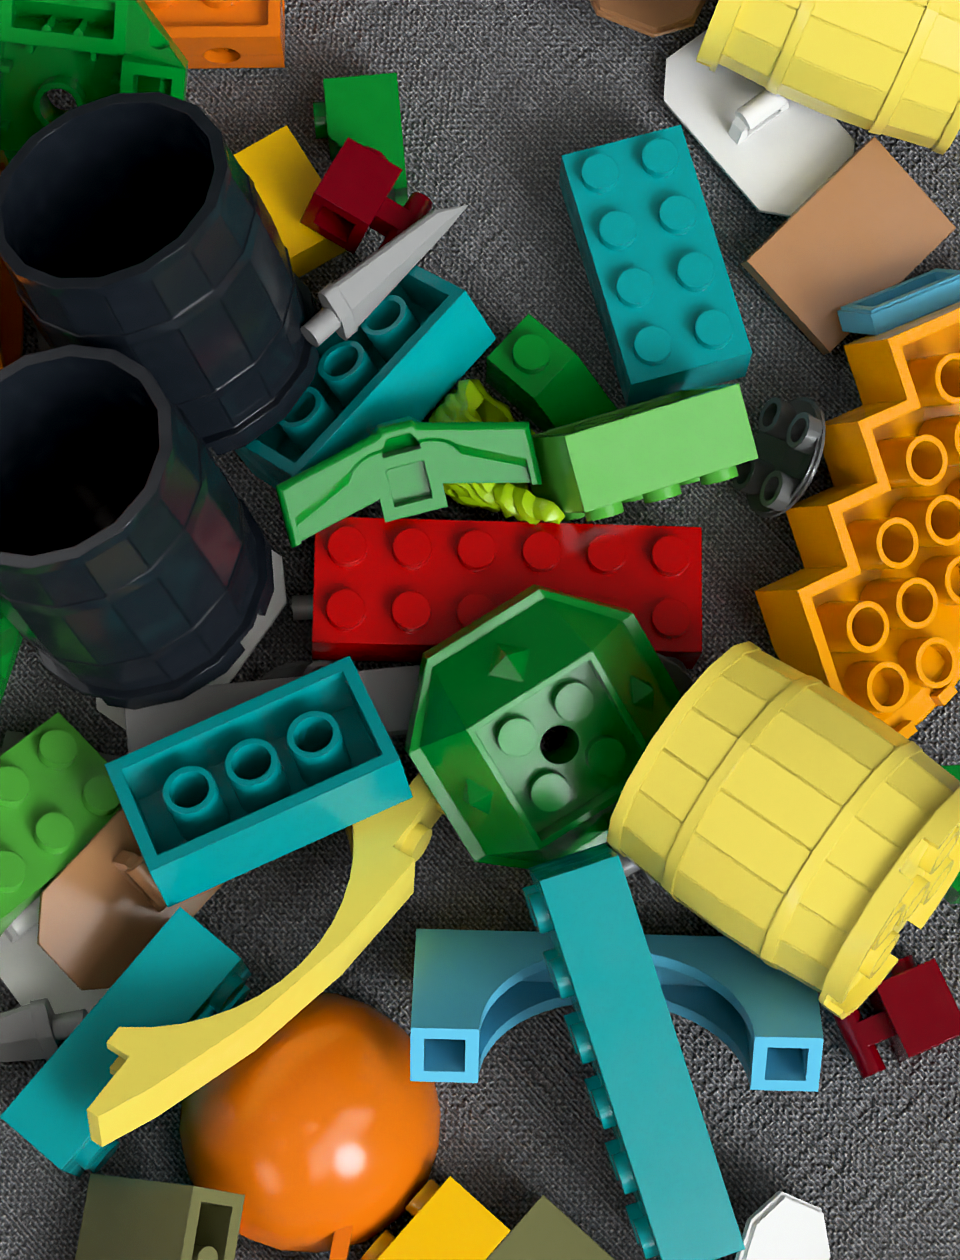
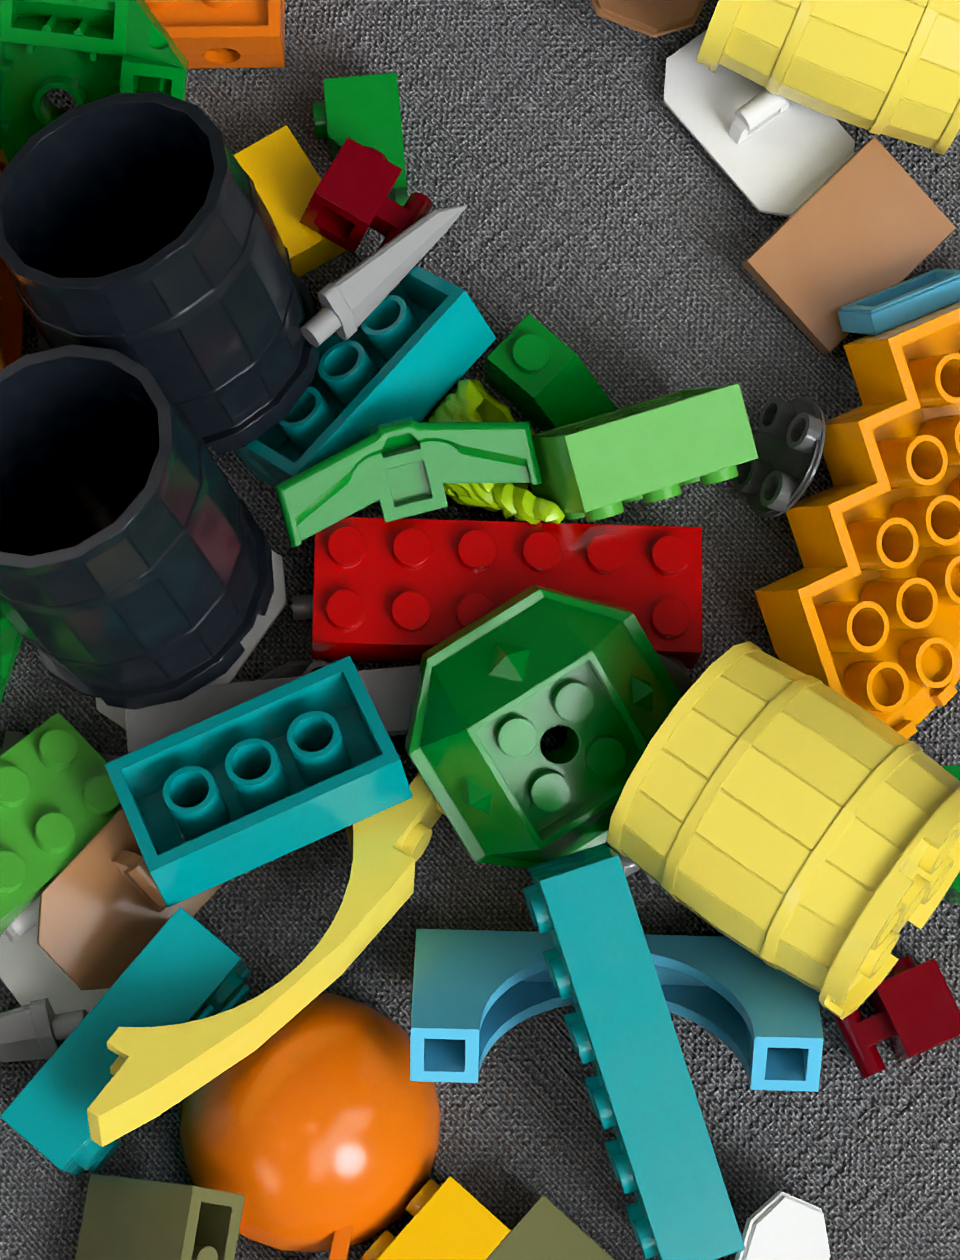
teal brick [559,125,753,406] -> none

